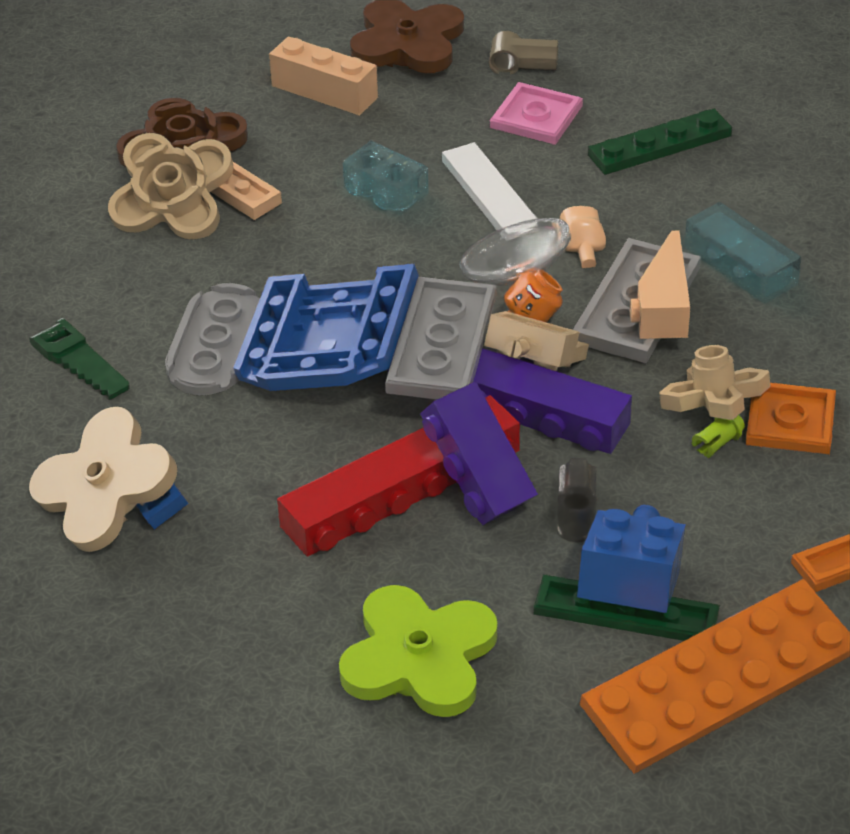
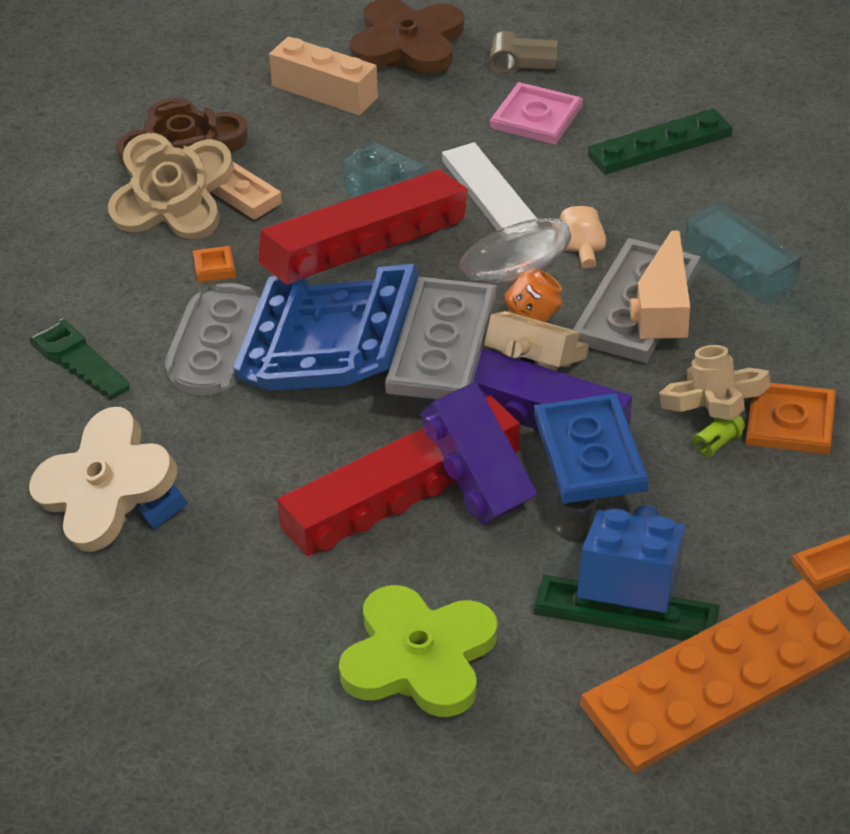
none -> orange tile [193,246,236,283]
none -> red brick [258,169,468,285]
none -> blue tile [534,393,649,504]

